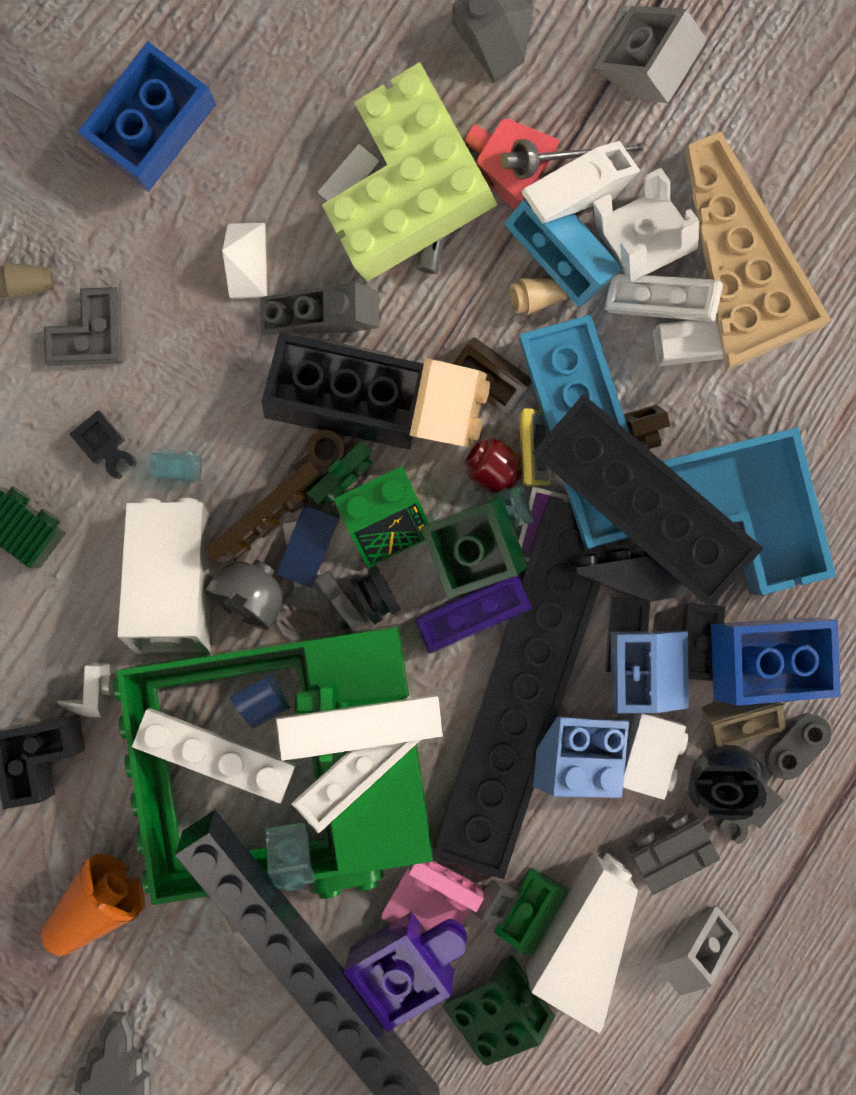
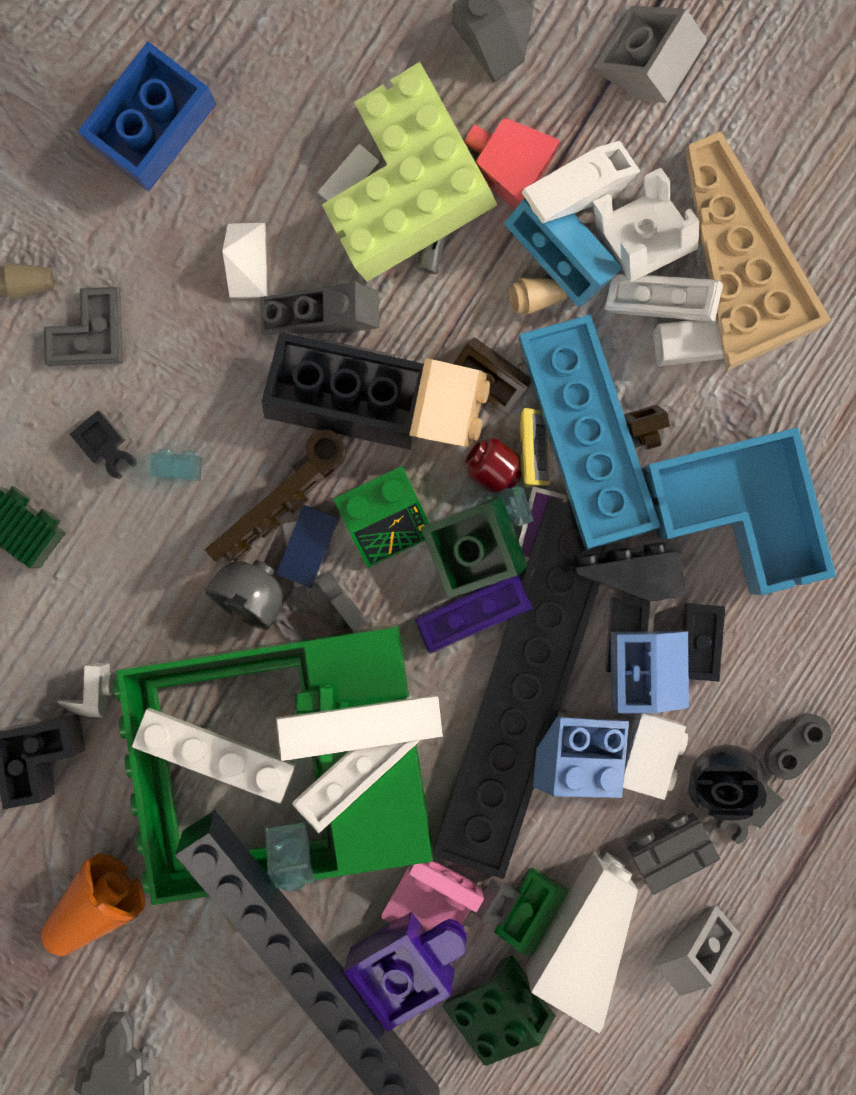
white slope [118,498,210,654] -> none
dark blue brick [230,673,291,728] -> none
dark green plate [308,441,374,505] -> none
green plate [308,870,384,899] -> none
black wheel [349,565,401,625] -> none
dark grey sword [501,139,644,179] -> none
black plate [532,394,764,607] -> none
dark tan slope [702,701,786,746] -> none
blue brick [711,617,841,706] -> none

